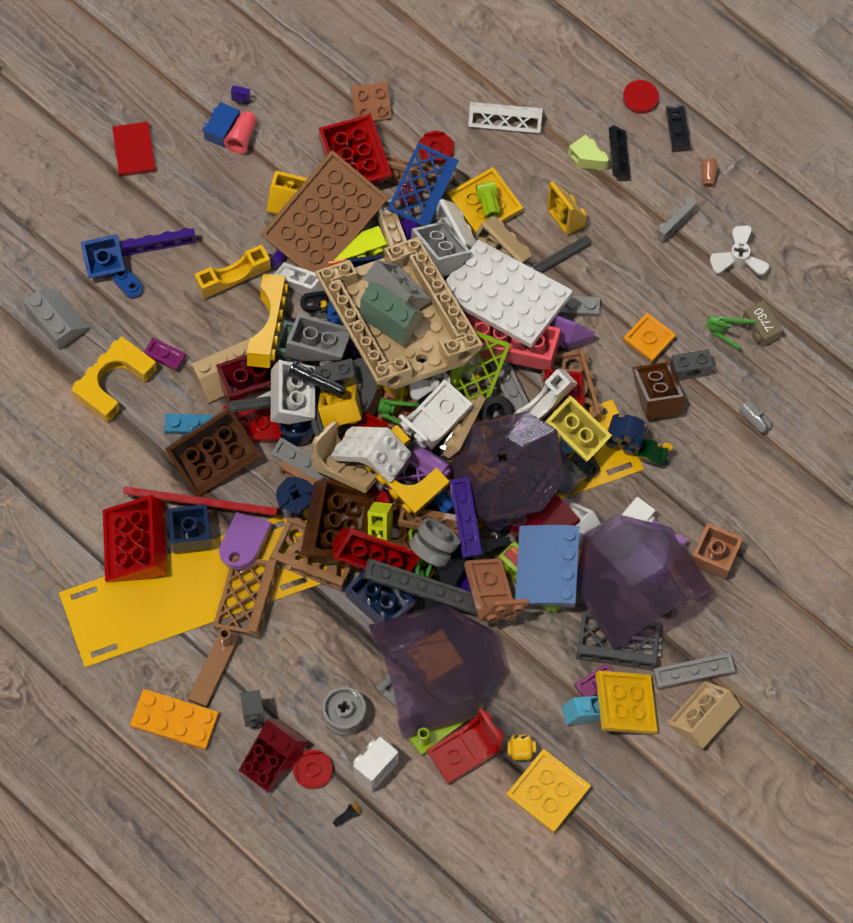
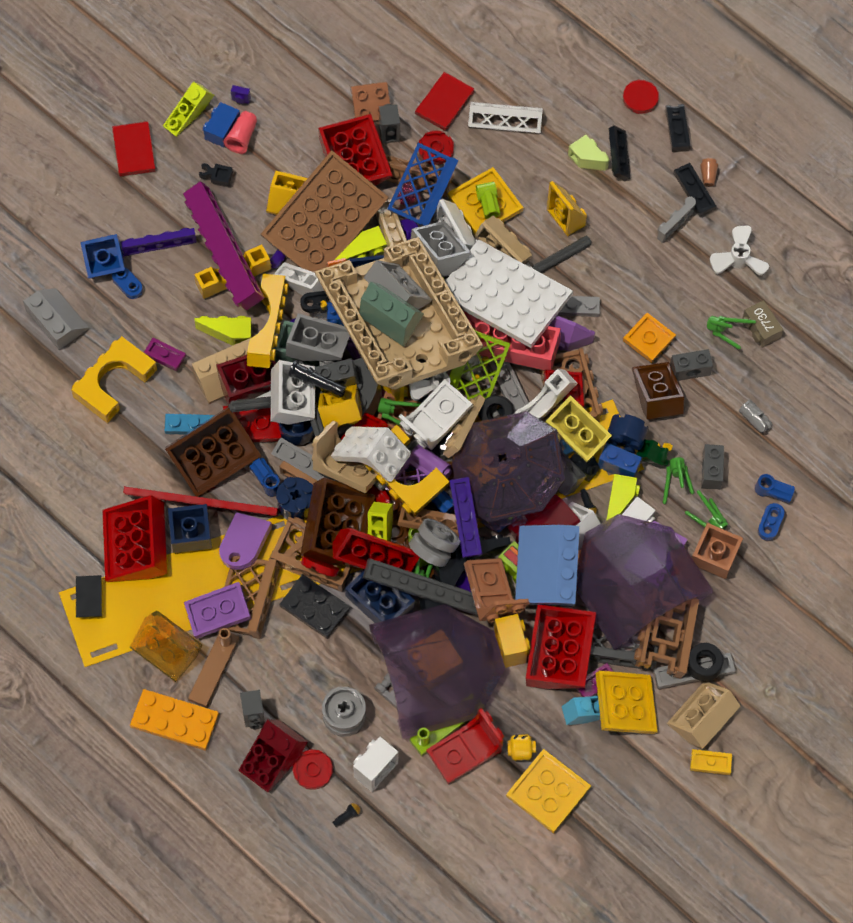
none -> black piece [76,575,102,618]
none -> clear yellow slope [130,611,203,682]
none -> neon yellow slope [163,81,214,137]
none -> magenta brick [183,181,264,311]
none -> medium lavender plate [184,582,252,639]
none -> neon yellow slope [194,316,252,346]
none -> black plate [199,163,233,186]
none -> blue piece [249,458,280,497]
none -> black plate [279,574,350,639]
none -> red tile [300,556,340,577]
none -> dark grey brick [379,104,400,144]
none -> red tile [415,72,474,131]
none -> yellow brick [494,614,530,668]
none -> red slope [525,604,596,689]
none -> black piece [580,489,597,514]
none -> blue brick [598,443,642,477]
none -> neon yellow slope [604,474,640,534]
none -> medium nougat fence [634,588,699,679]
none -> bright green plant [663,457,694,504]
none -> black plate [673,163,716,216]
none -> bright green plant [685,490,729,529]
none -> black tyre [687,643,724,681]
none -> yellow plate [690,749,732,775]
none -> dark grey brick [701,444,724,490]
none -> blue piece [754,474,795,503]
none -> blue plate [758,503,785,540]

